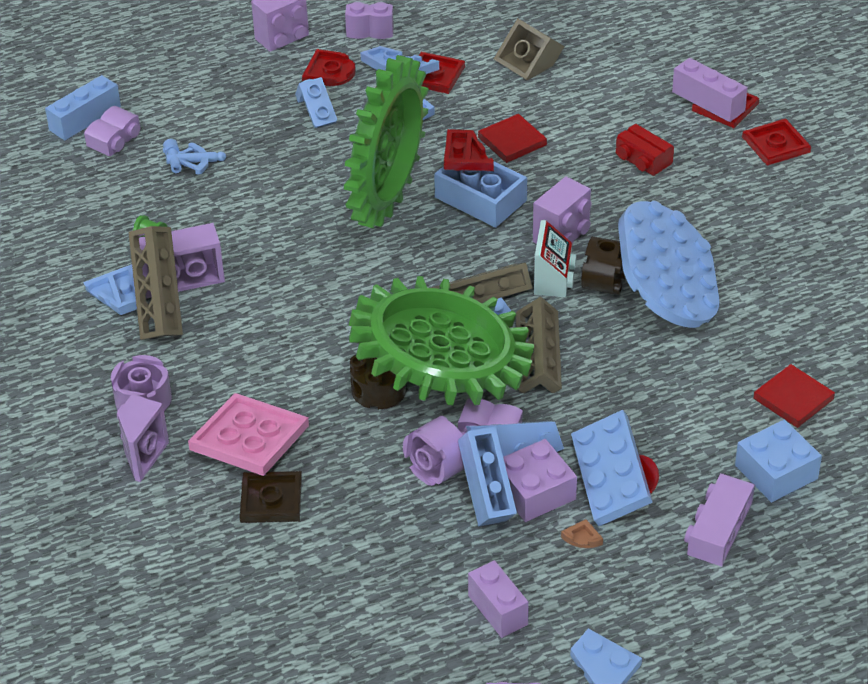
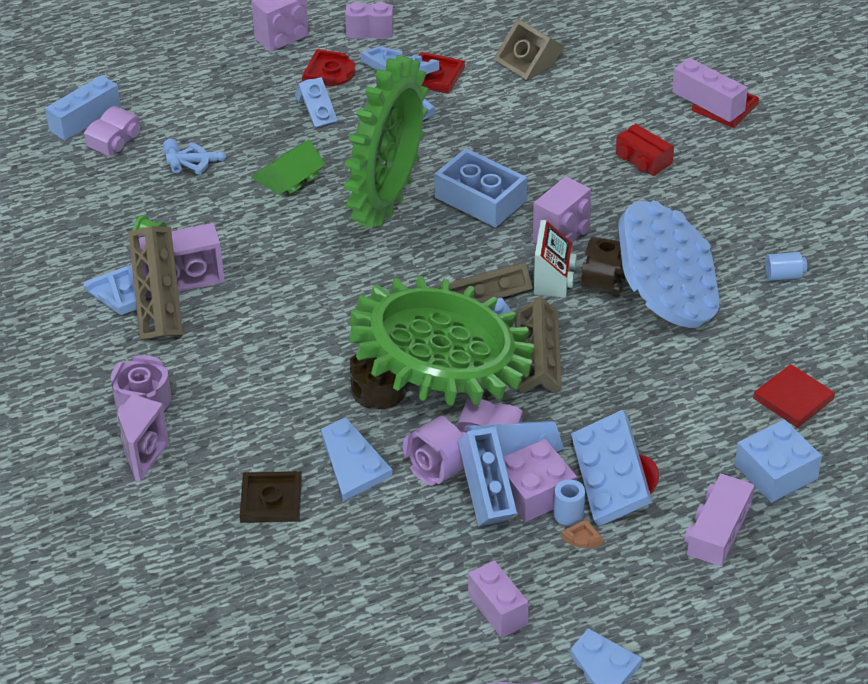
bright pink plate [188,393,309,476] -> none
red wing [444,129,494,171] -> none
red tile [478,113,547,163] -> none
red tile [742,118,811,166] -> none
none -> bright green slope [251,139,326,195]
none -> light blue wing [321,417,393,501]
none -> light blue brick [554,479,585,526]
none -> light blue brick [765,252,807,281]

